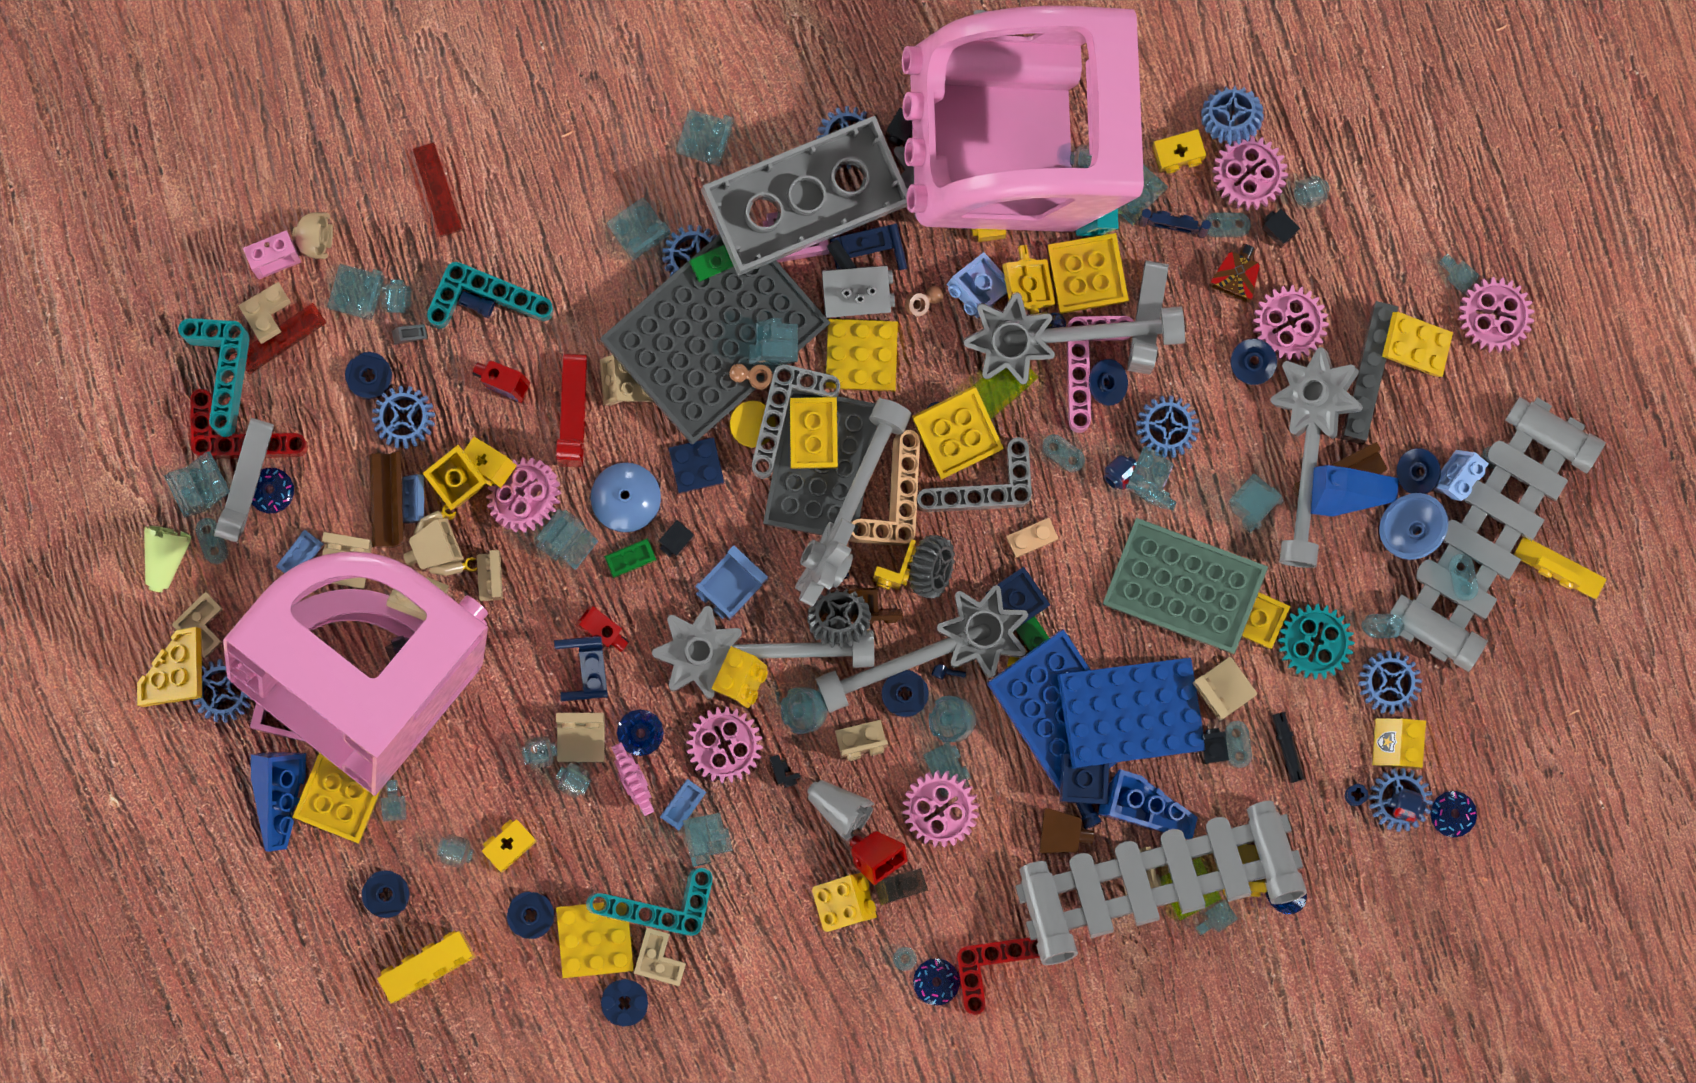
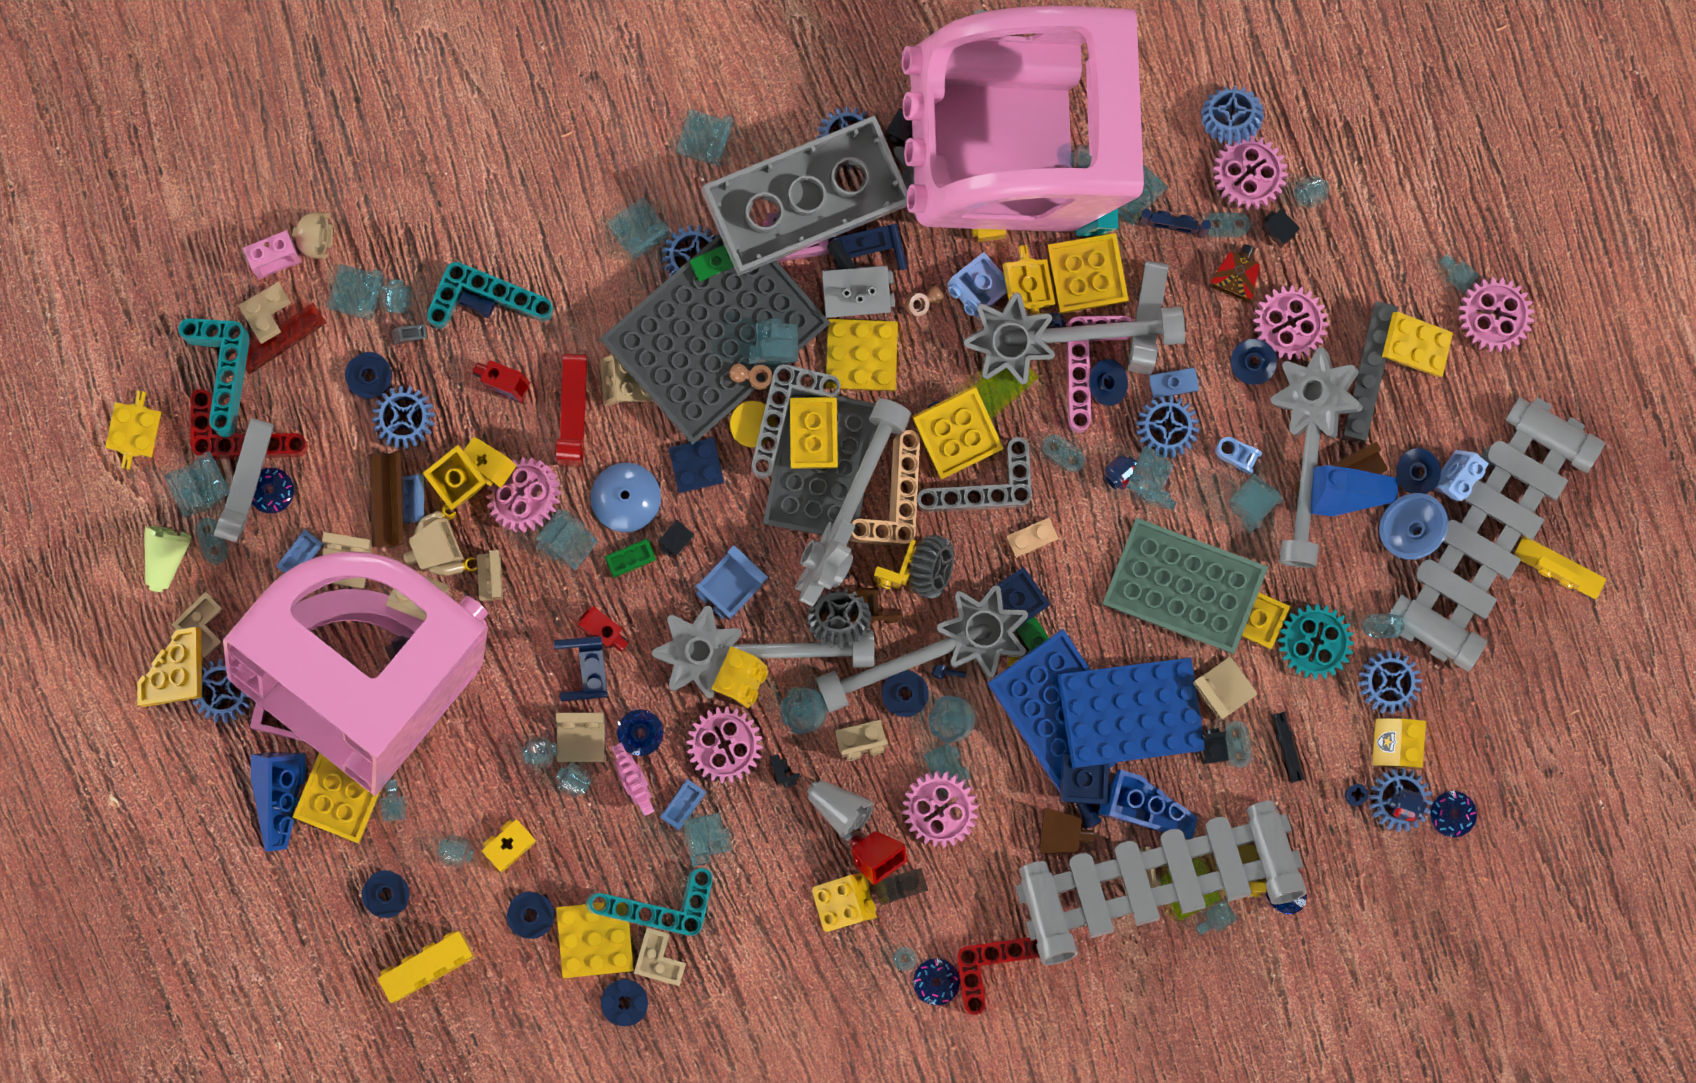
clear red plate [412,142,463,237] -> none
yellow brick [1152,129,1206,174] -> none
clear light blue plate [1449,554,1478,601] -> none
none -> yellow plate [105,391,162,470]
none -> medium blue plate [1149,367,1199,399]
none -> light blue piece [1215,437,1262,474]

